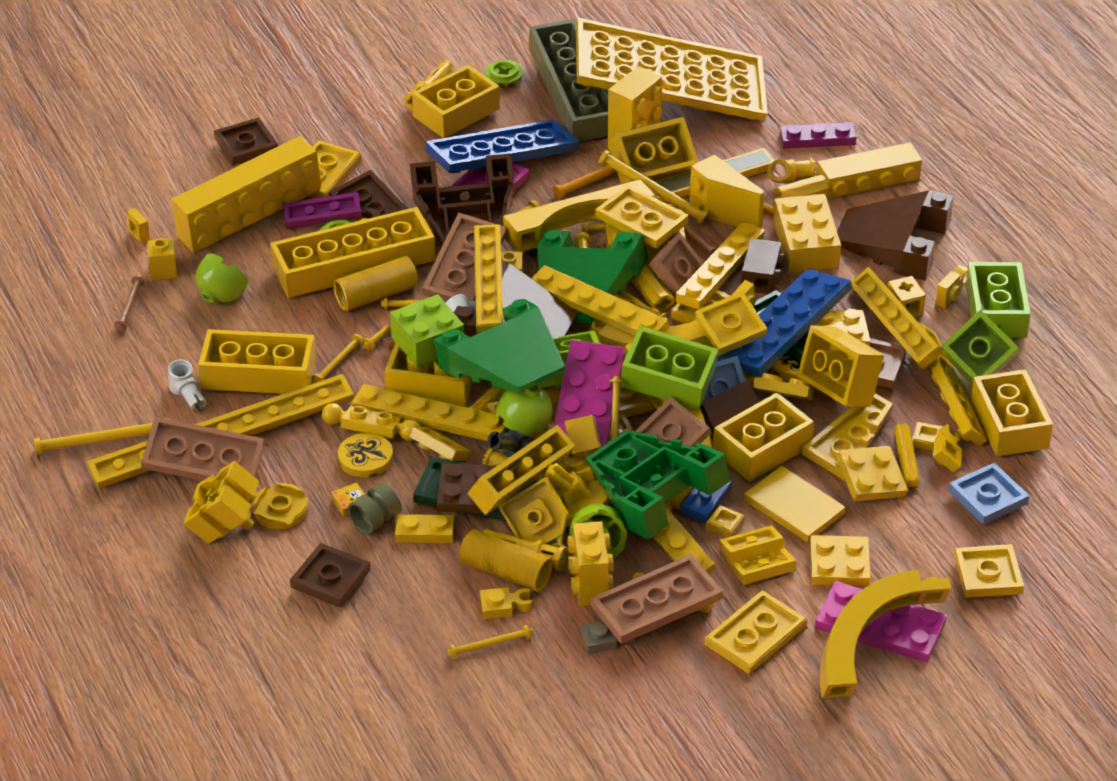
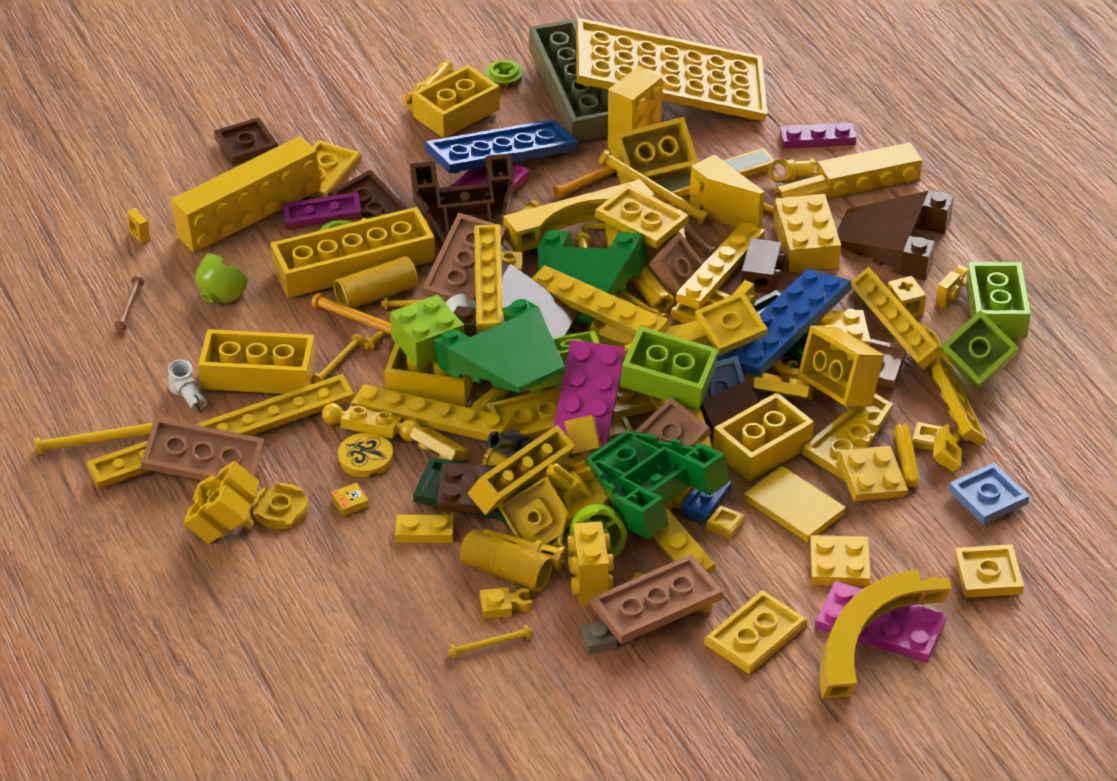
yellow brick [147,238,178,281] -> none
reddish brown plate [290,543,371,607] -> none
olive wheel [347,483,402,535] -> none
lime cylinder [496,385,553,435] -> none
yellow axle [610,376,623,440] -> none
yellow slope [719,525,797,585] -> none
yellow brick [971,369,1053,456] -> none
none -> light orange bar [311,293,391,335]

